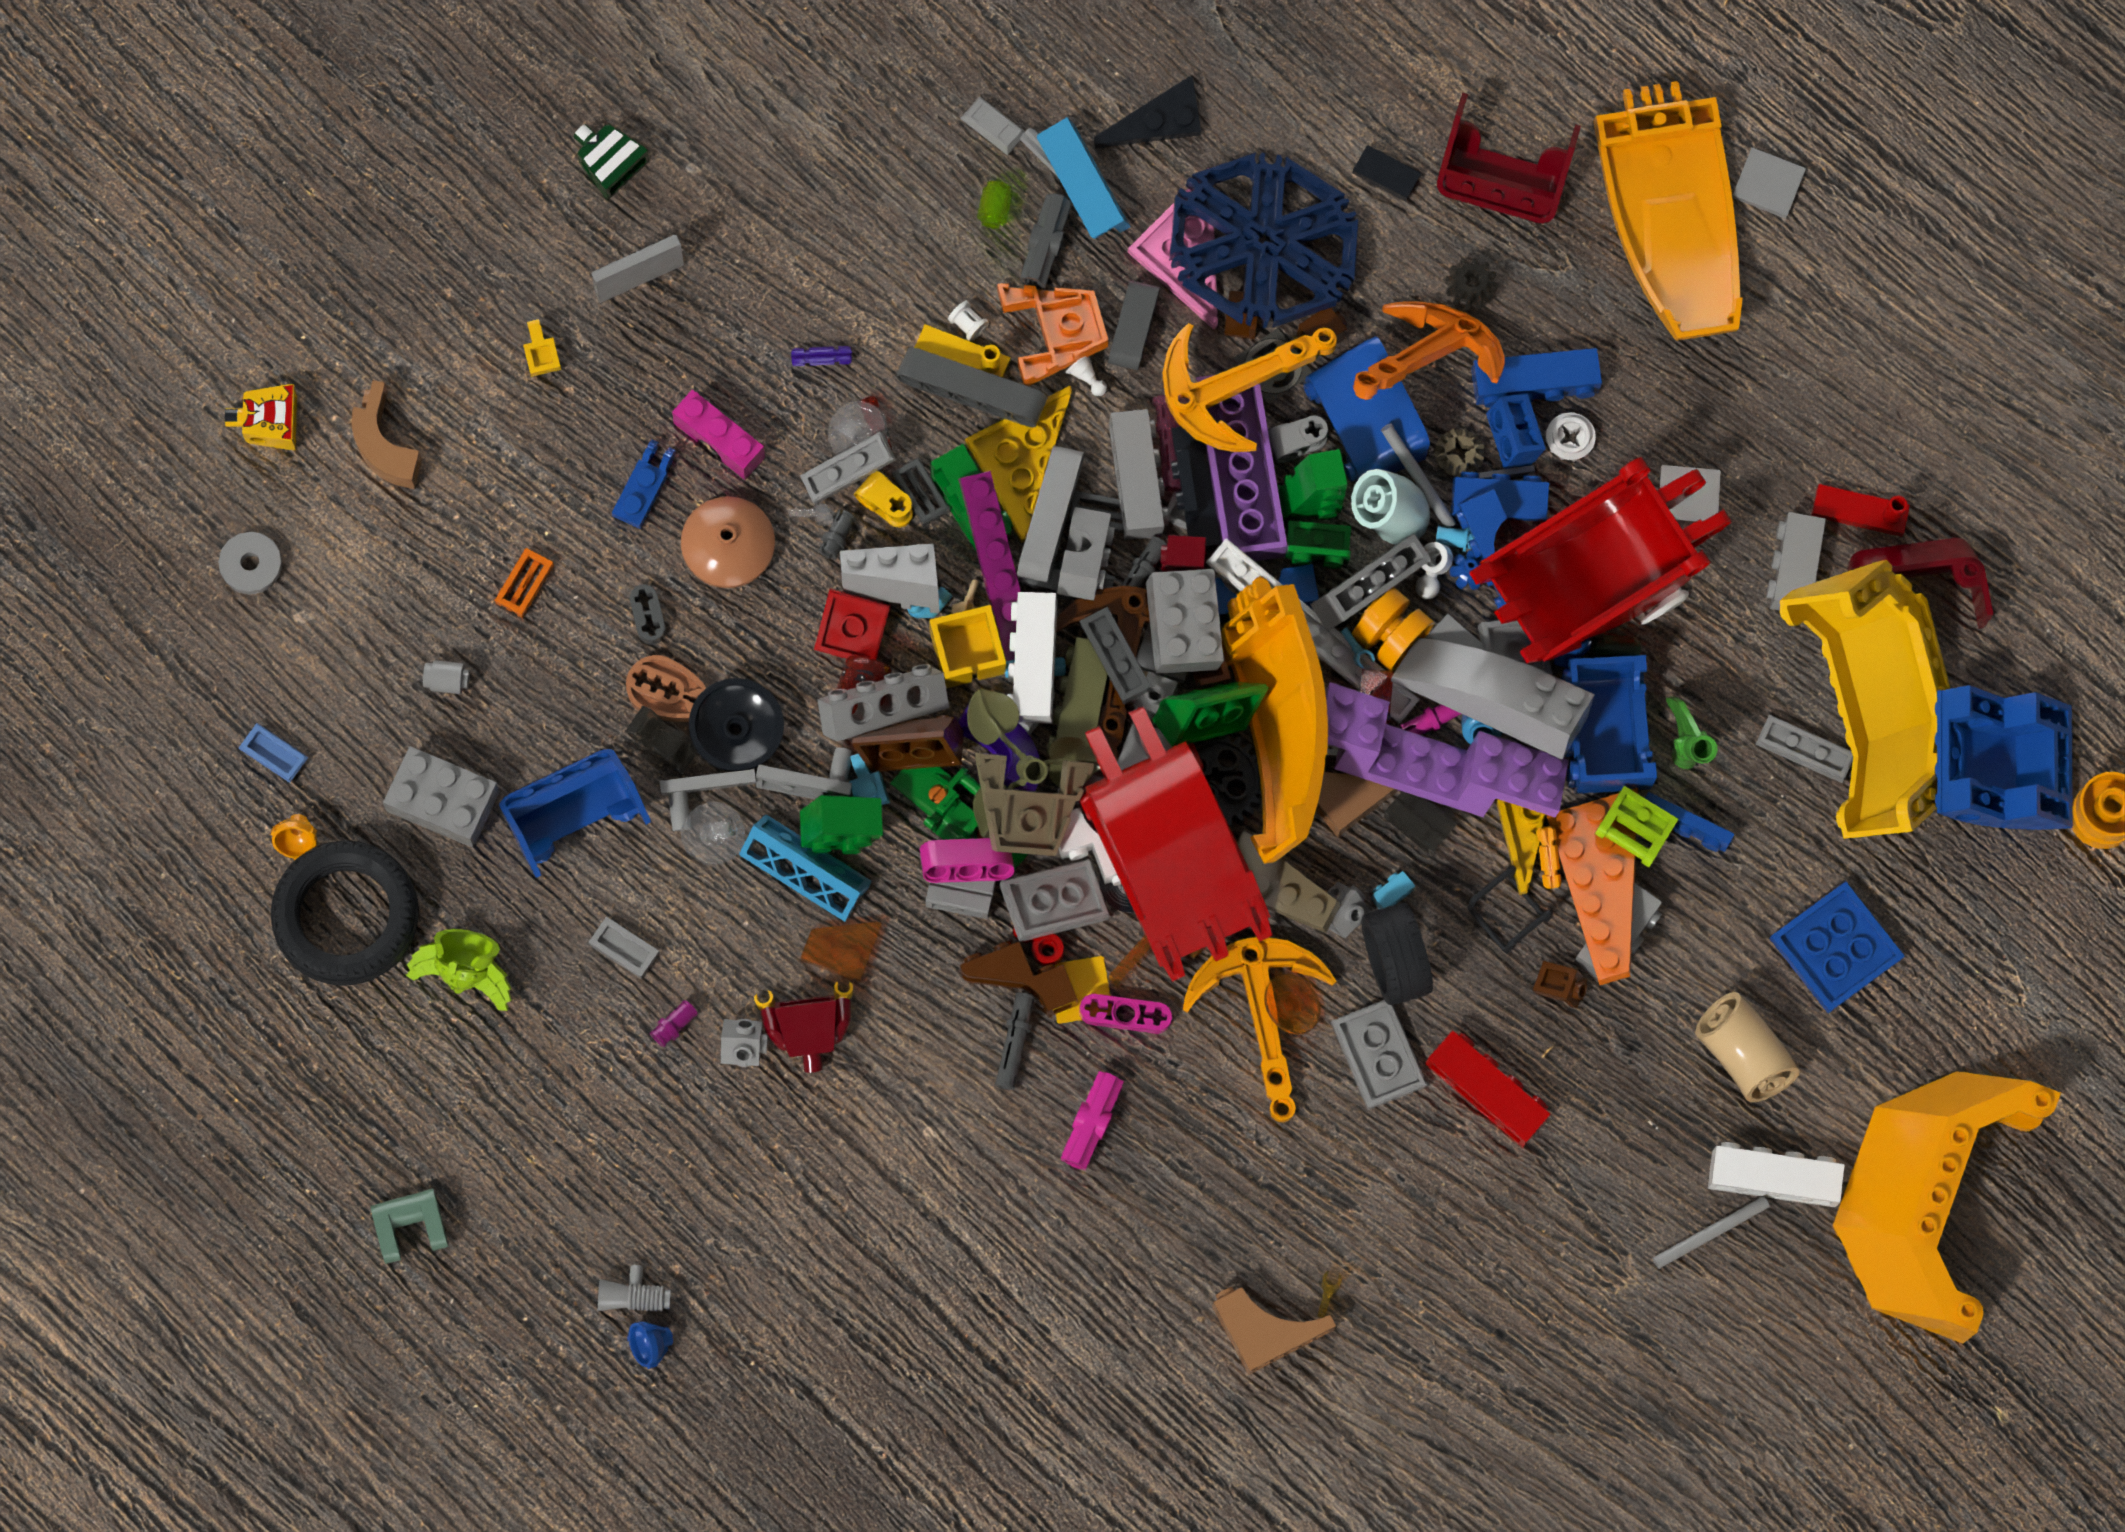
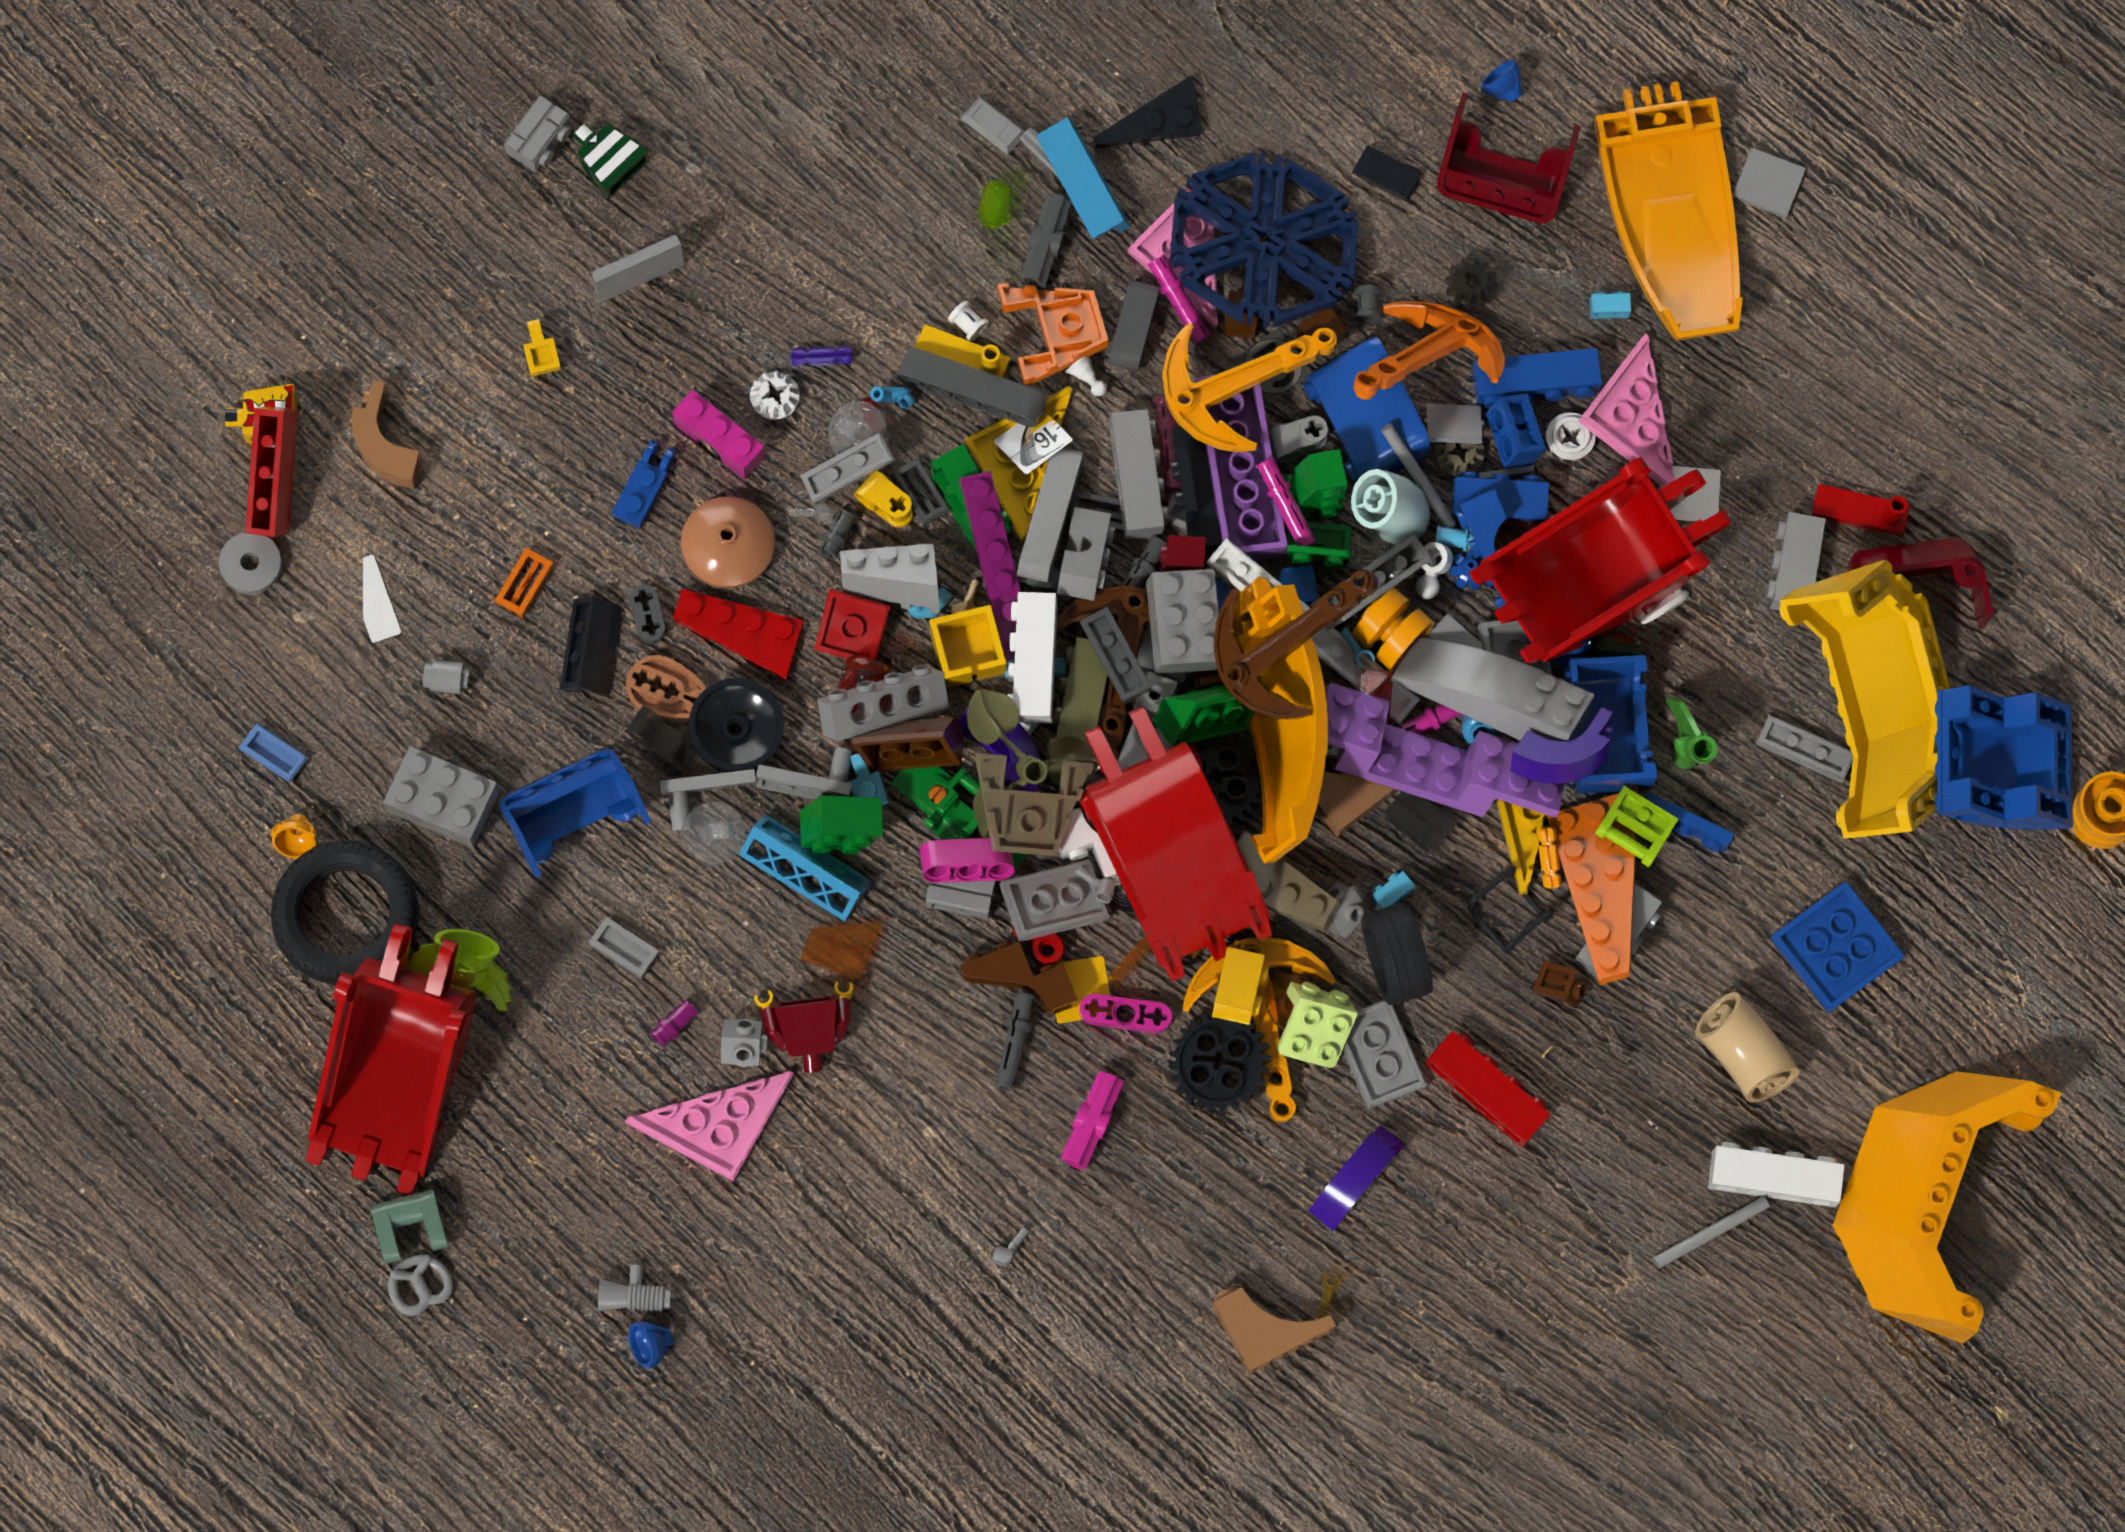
none -> red brick [245,406,298,537]
none -> red piece [306,923,475,1195]
none -> white sticker [363,555,401,643]
none -> light grey piece [388,1254,454,1316]
none -> light grey brick [504,96,572,172]
none -> black panel [560,596,622,696]
none -> bright pink tile [625,1071,794,1182]
none -> red wing [673,589,803,682]
none -> white gear [750,370,800,420]
none -> dark azure arm [870,386,915,409]
none -> light grey hand [992,1227,1029,1267]
none -> sticker [994,409,1073,474]
none -> light grey hand [1075,867,1115,903]
none -> dark pink pin [1147,255,1212,344]
none -> black gear [1168,1013,1273,1115]
none -> yellow brick [1212,947,1269,1025]
none -> reddish brown piece [1213,569,1378,720]
none -> dark pink pin [1256,456,1316,546]
none -> yellowish green bracket [1277,982,1358,1068]
none -> dark purple arch [1308,1125,1405,1231]
none -> dark grey bush [1354,285,1382,323]
none -> light grey piece [1424,403,1485,444]
none -> blue piece [1480,59,1523,102]
none -> dark purple arch [1510,708,1615,784]
none -> bright pink tile [1578,333,1675,487]
none -> medium azure piece [1589,291,1631,319]

